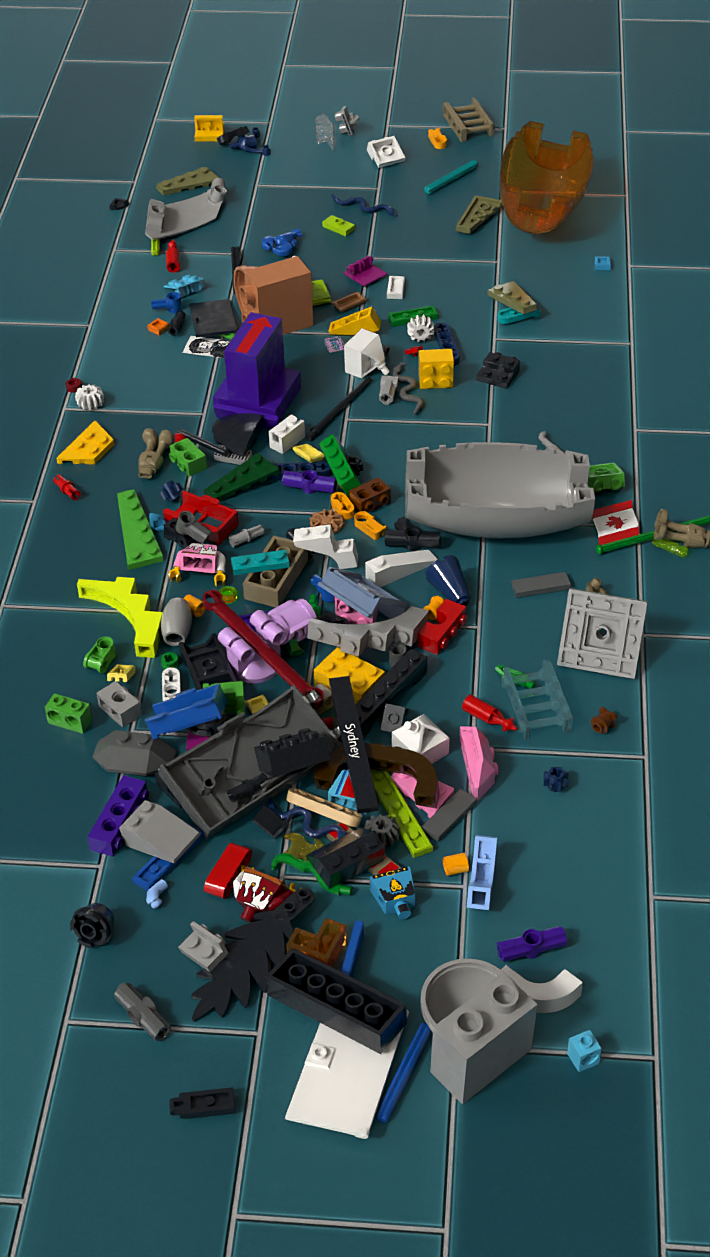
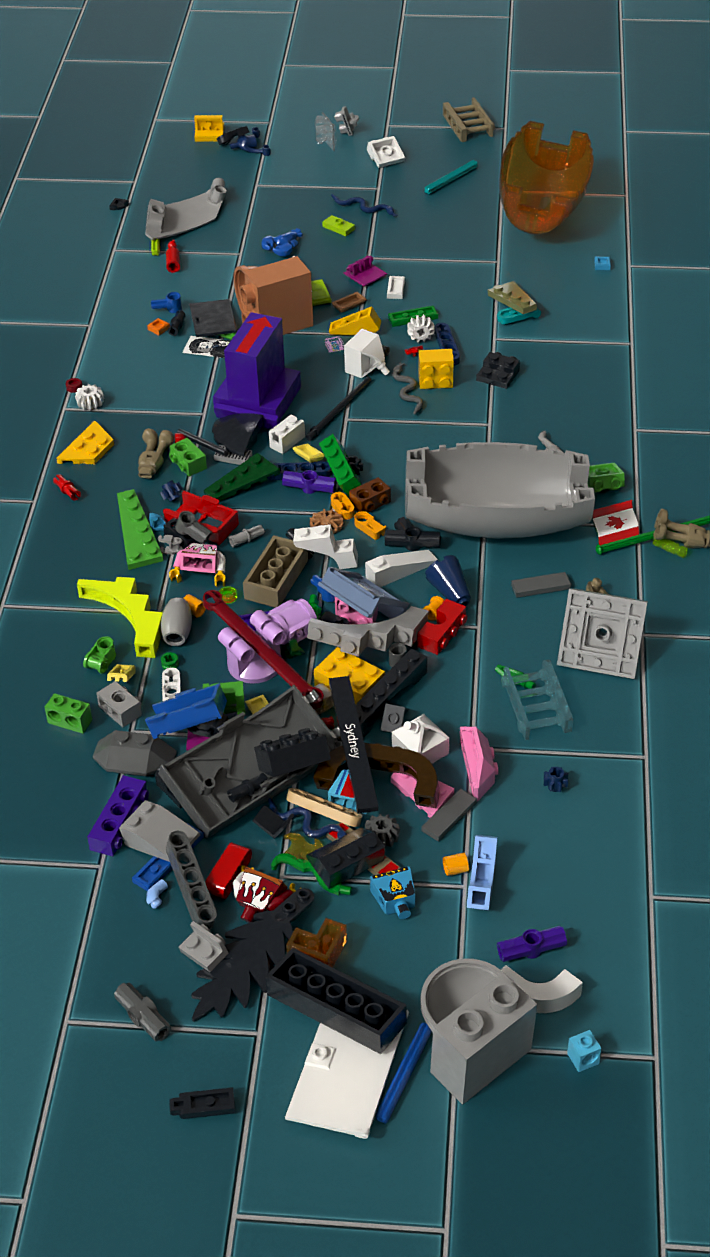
black cone [70,903,115,948] -> none
olive wing [156,167,219,196] -> none
medium azure hinge [164,274,204,297] -> none
black piece [178,633,237,690] -> none
black axle [231,246,240,295] -> none
teal plate [231,550,290,575] -> none
blue tile [341,920,364,978] -> none
lime tile [370,769,433,858] -> none
light grey piece [379,375,399,405] -> none
light orange piece [428,128,447,149] -> none
olive wing [456,195,503,234] -> none
red wheel [462,694,517,732] -> none
reddish brown brick [591,707,617,734] -> none
none -> light grey piece [158,535,183,555]
none -> dark grey beam [166,830,217,931]

